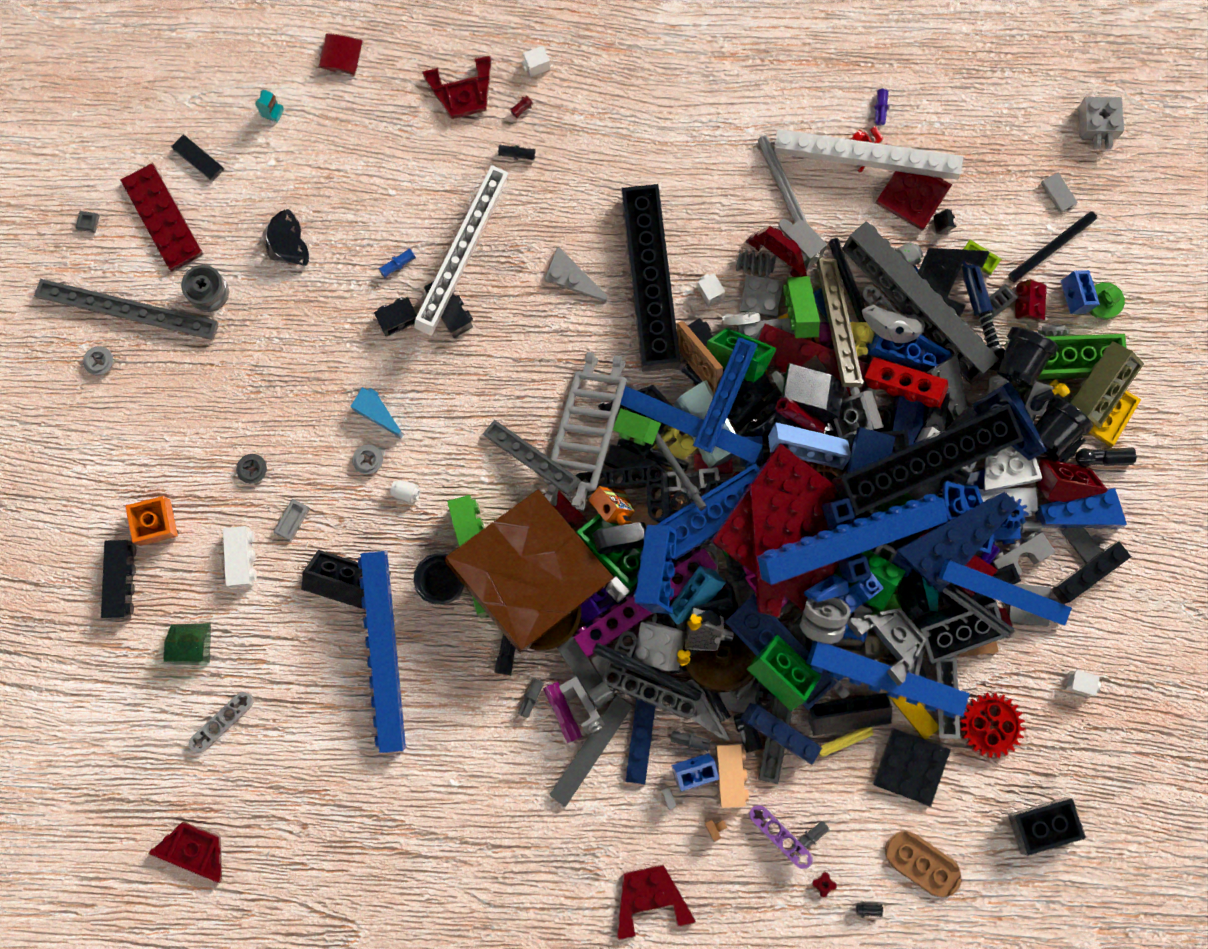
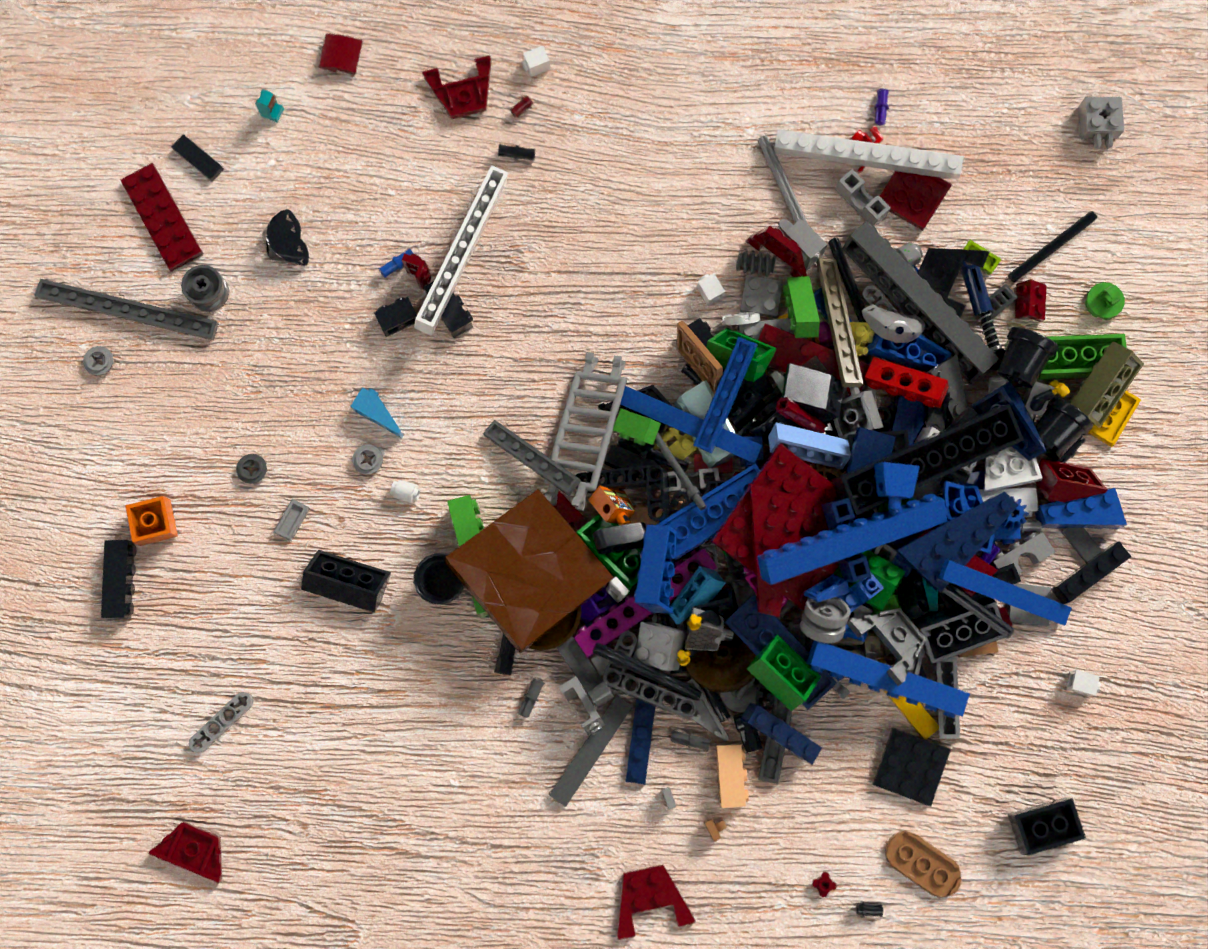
dark grey tile [76,211,100,233] -> none
clear green slope [163,623,211,664] -> none
white brick [223,526,257,588] -> none
blue brick [358,550,406,753] -> none
magenta axle [543,682,583,744] -> none
light grey wing [545,247,607,302] -> none
black brick [621,184,681,372] -> none
blue brick [671,753,719,791] -> none
medium lavender beam [750,805,813,869] -> none
dark grey axle [791,821,830,855] -> none
black brick [808,693,892,736] -> none
light yellow axle [819,727,874,757] -> none
black tile [933,209,957,234] -> none
red gear [959,693,1026,758] -> none
light grey gear [1038,325,1070,337] -> none
light grey tile [1041,172,1078,213] -> none
blue brick [1061,270,1100,315] -> none
black piece [1075,447,1137,467] -> none
none -> dark red bracket [402,253,431,290]
none -> light grey arch [835,169,891,226]
none -> blue torso [874,462,919,510]

